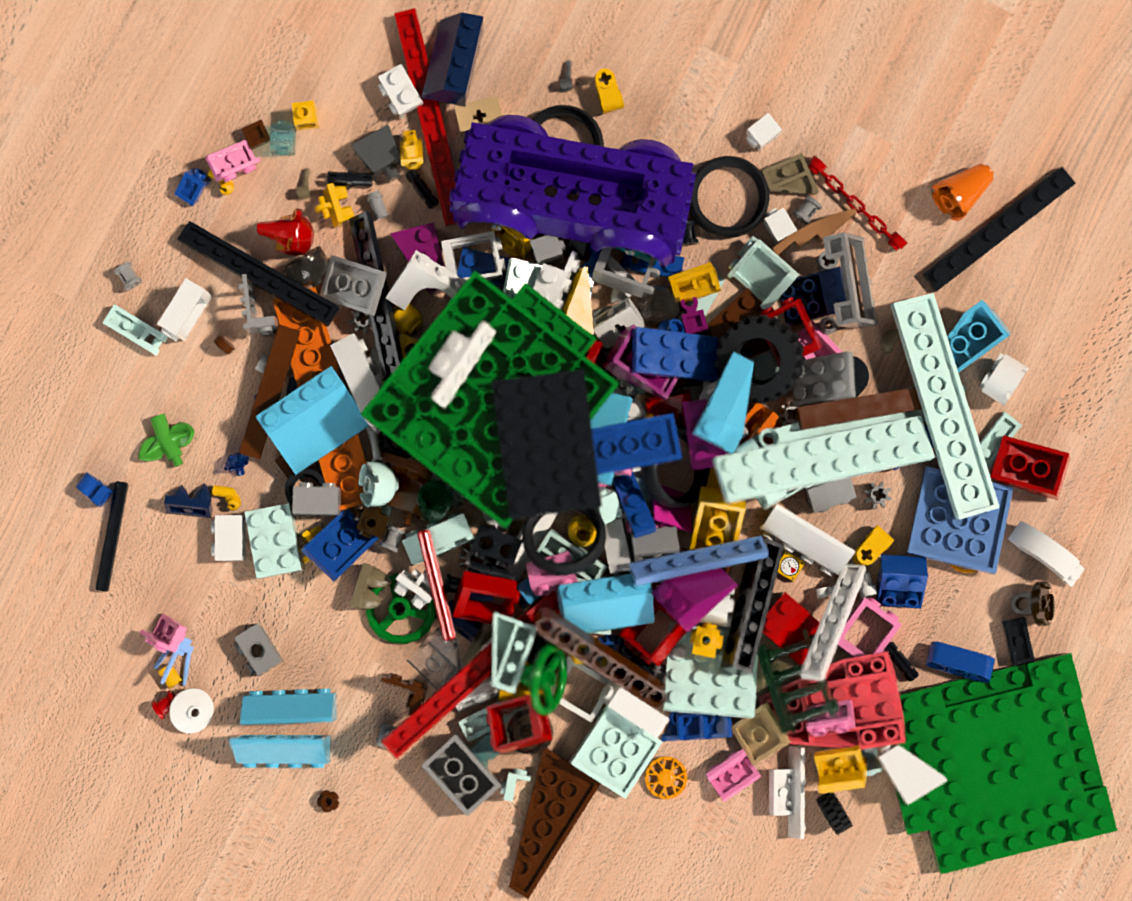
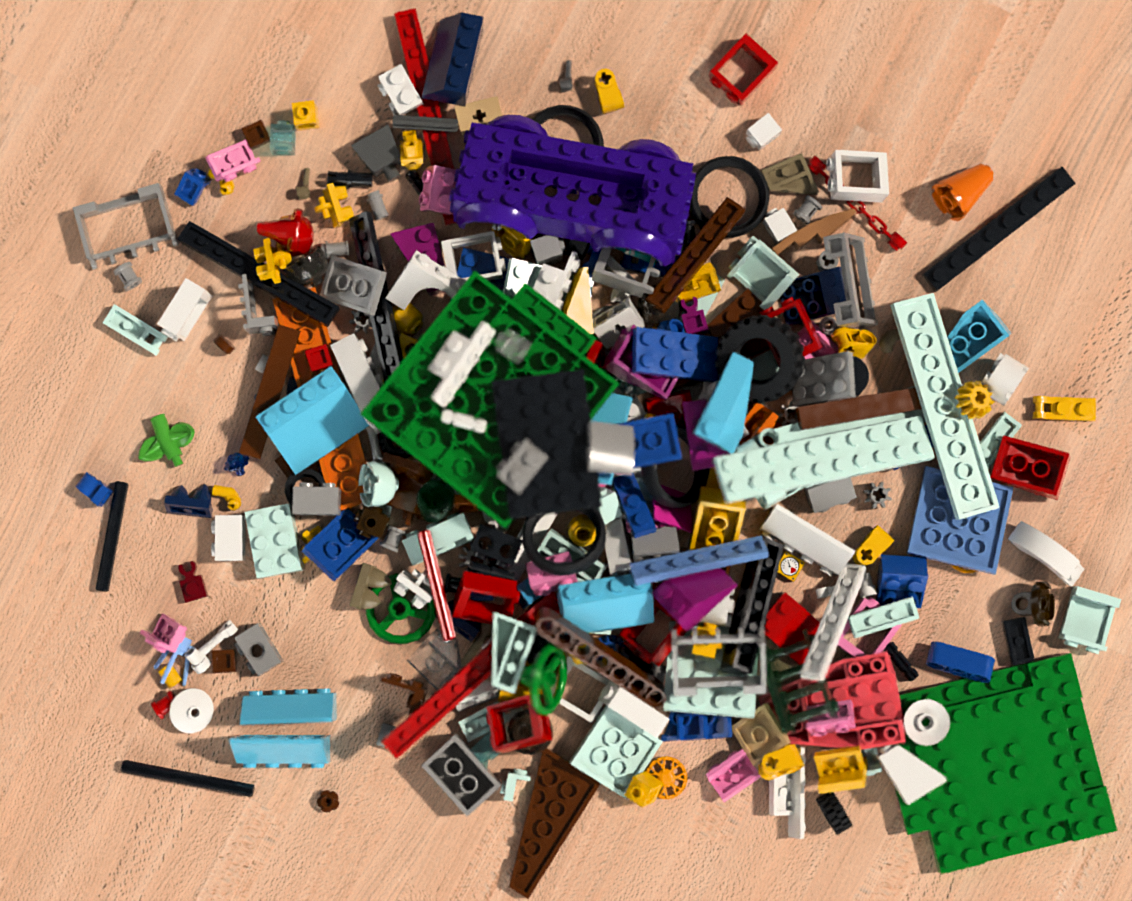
none -> light grey hinge [73,183,179,270]
none -> black axle [121,760,255,797]
none -> dark red plate [179,561,208,603]
none -> white brick [184,620,238,674]
none -> reddish brown plate [212,649,237,673]
none -> yellow hips [253,238,292,284]
none -> red plate [305,344,333,373]
none -> light grey pin [321,241,349,259]
none -> dark grey axle [392,115,458,132]
none -> bright pink bracket [419,165,456,215]
none -> white axle [441,410,487,433]
none -> dark orange tile [455,494,478,513]
none -> clear brick [494,329,532,365]
none -> light grey bracket [497,439,548,494]
none -> light grey slope [586,421,634,476]
none -> yellow brick [624,771,664,808]
none -> reddish brown tile [645,197,746,314]
none -> light grey hinge [672,627,766,696]
none -> red window [708,33,779,106]
none -> yellow piece [758,744,804,780]
none -> white window [826,150,889,202]
none -> yellow piece [831,327,877,359]
none -> light aqua tile [848,597,919,638]
none -> white dish [904,699,950,746]
none -> yellow gear [954,381,995,419]
none -> yellow plate [1033,396,1096,421]
none -> light aqua panel [1058,586,1121,654]

